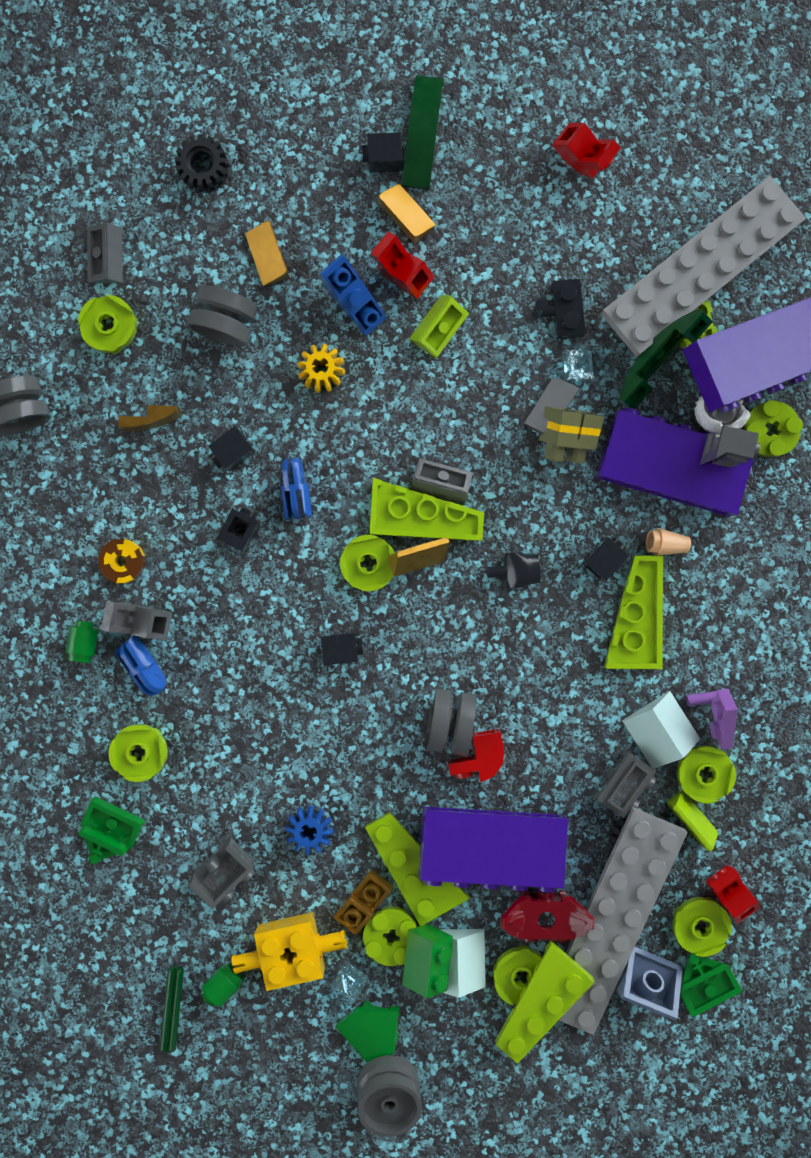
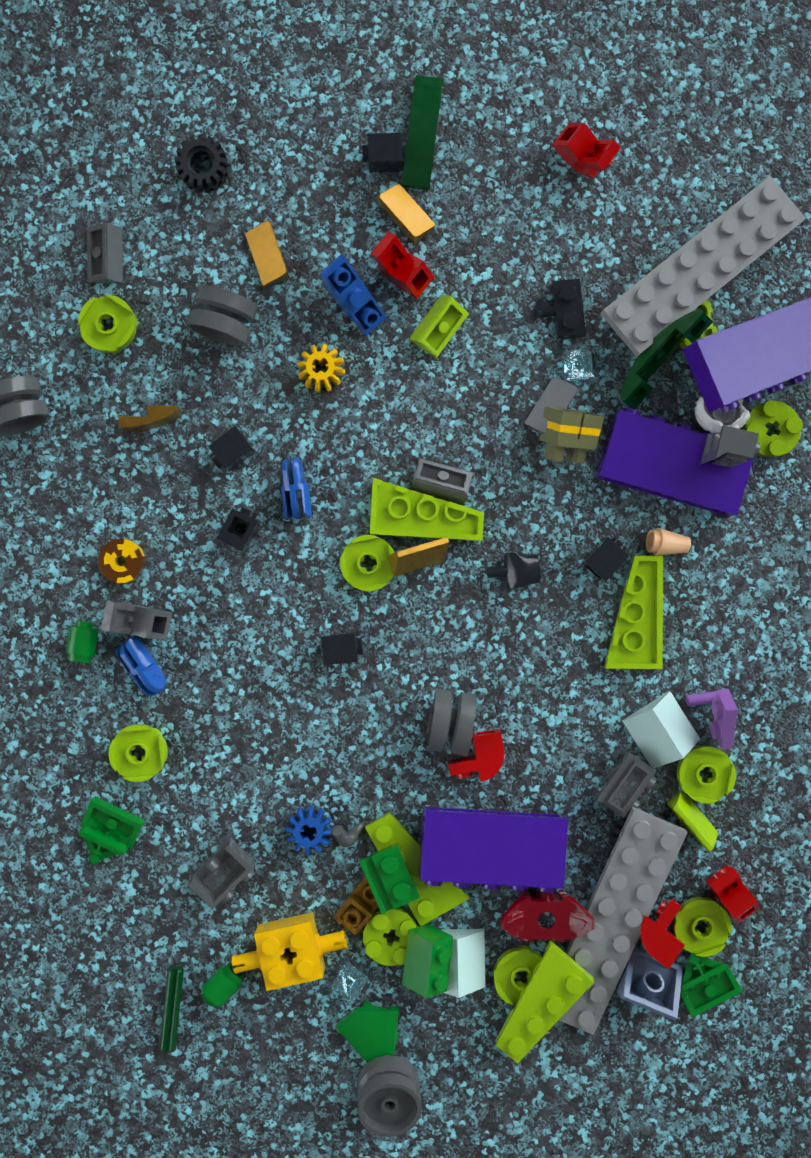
none -> dark grey animal [332,823,364,847]
none -> green plate [359,843,420,915]
none -> red brick [641,899,686,969]

